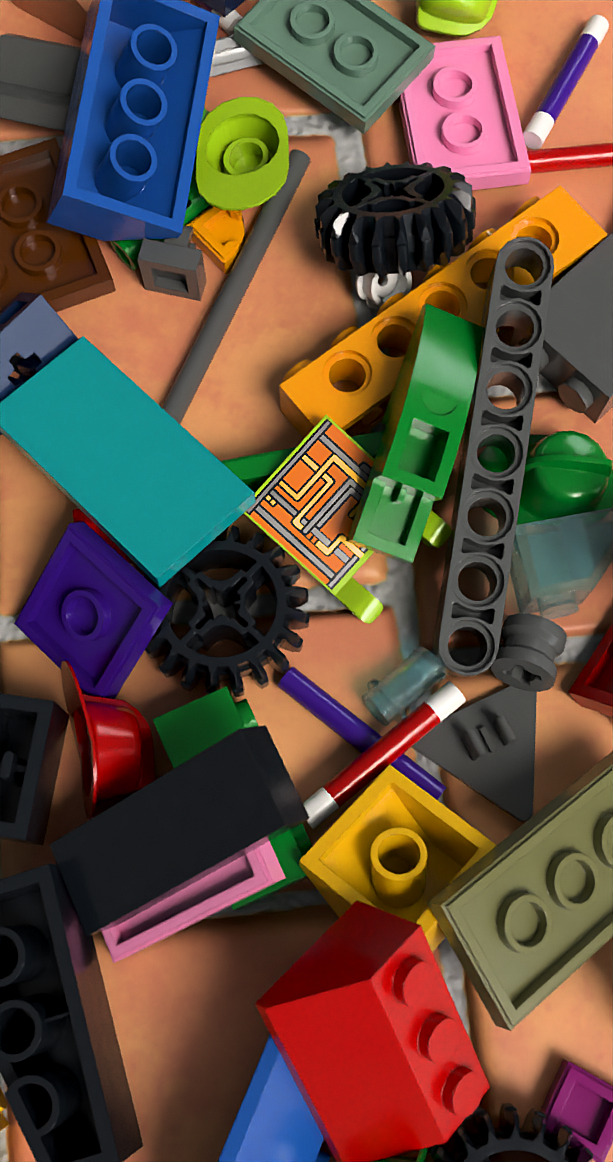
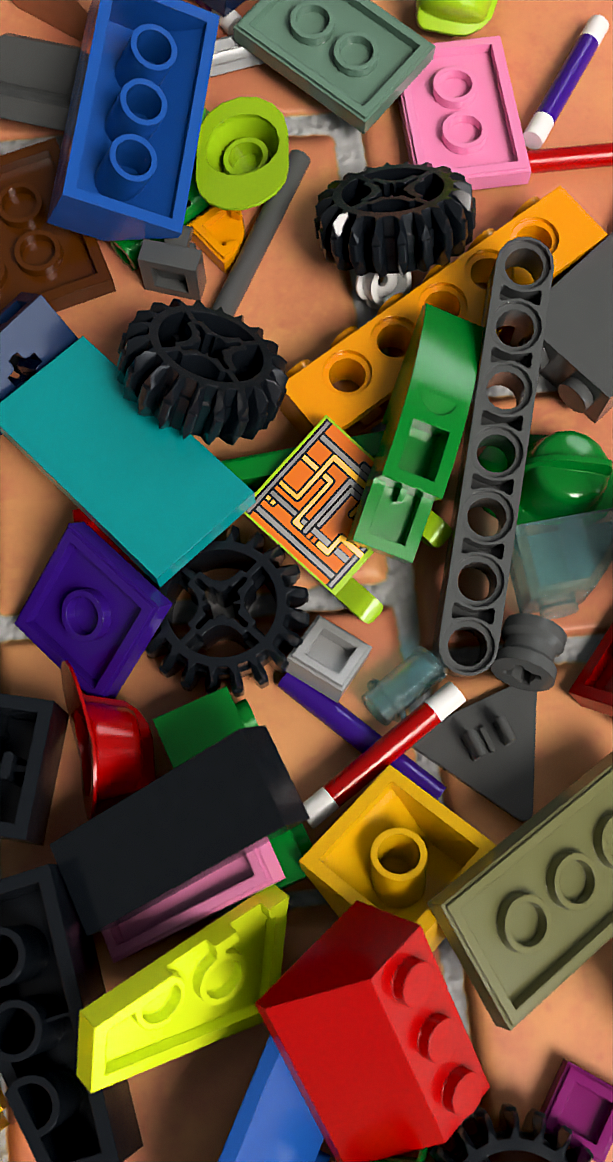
none -> neon yellow wing [76,884,289,1093]
none -> black gear [117,299,288,445]
none -> light grey tile [286,615,373,703]

